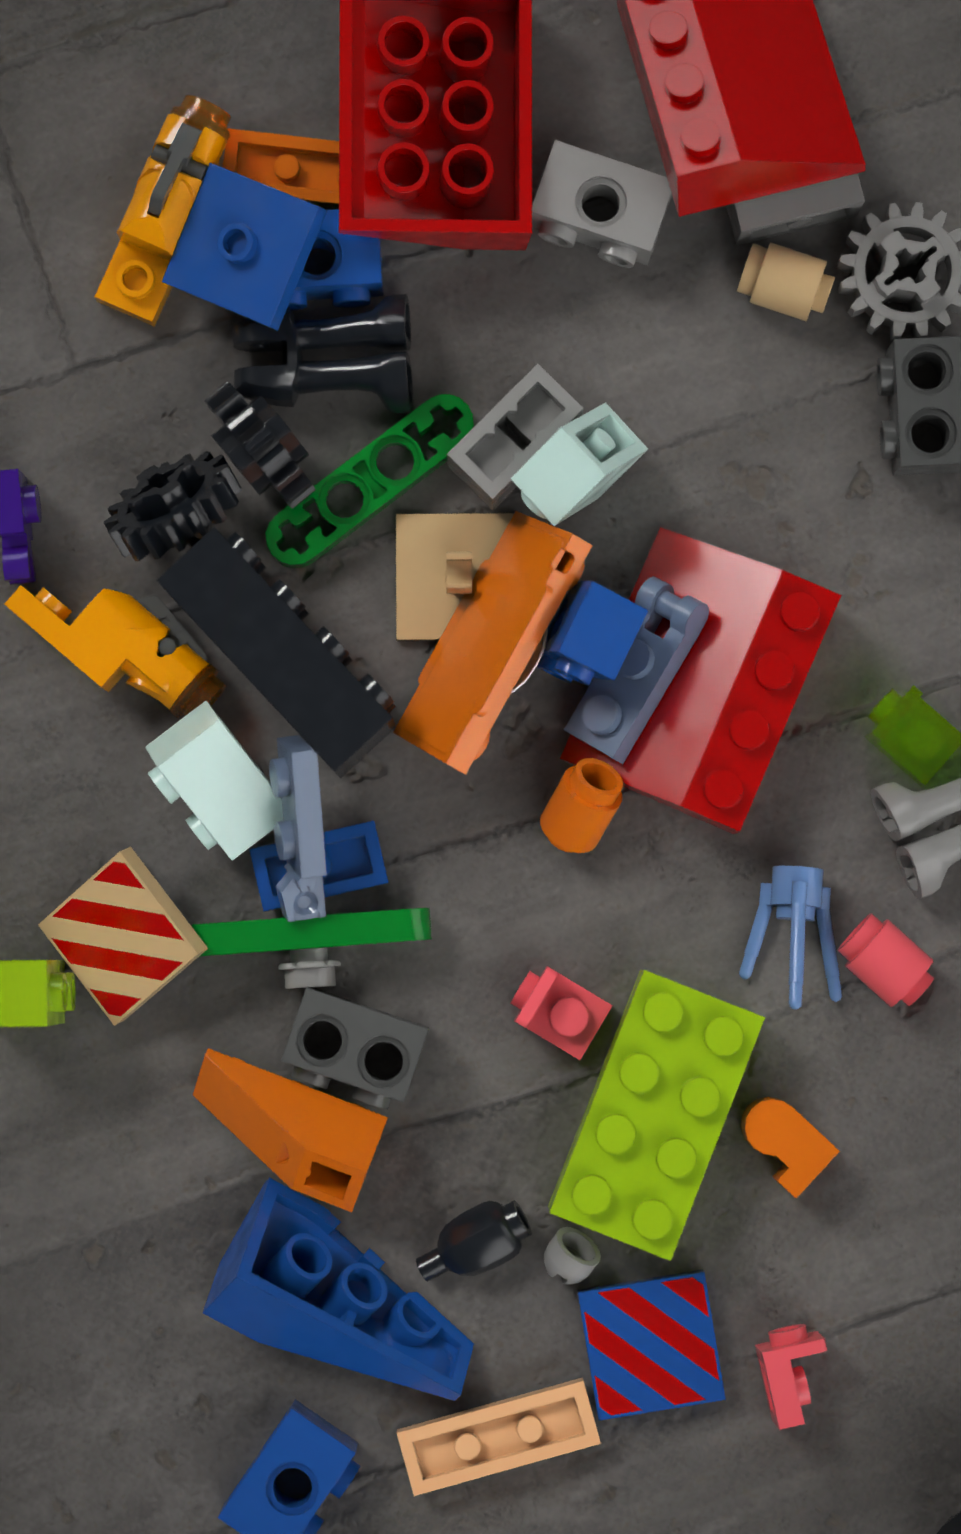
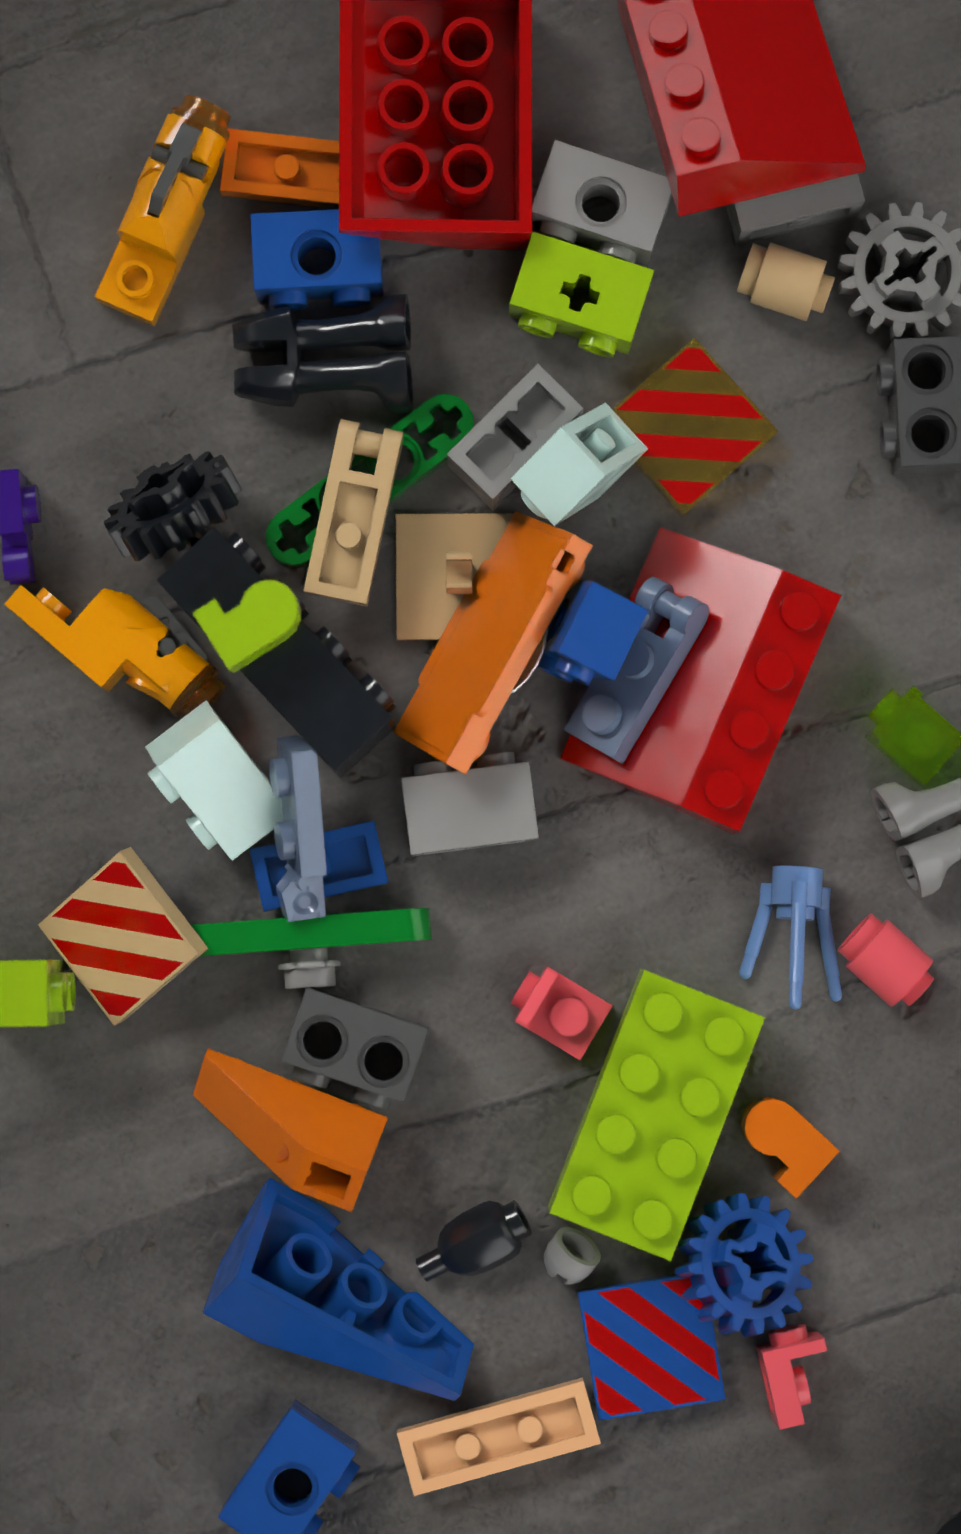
blue plate [162,163,327,331] -> none
black gear [204,381,316,509] -> none
orange brick [540,758,623,853] -> none
none -> lime leg [193,580,301,674]
none -> tan plate [303,419,404,607]
none -> light grey brick [401,752,539,857]
none -> lime brick [509,232,654,358]
none -> tile [612,337,779,517]
none -> blue gear [675,1193,813,1337]

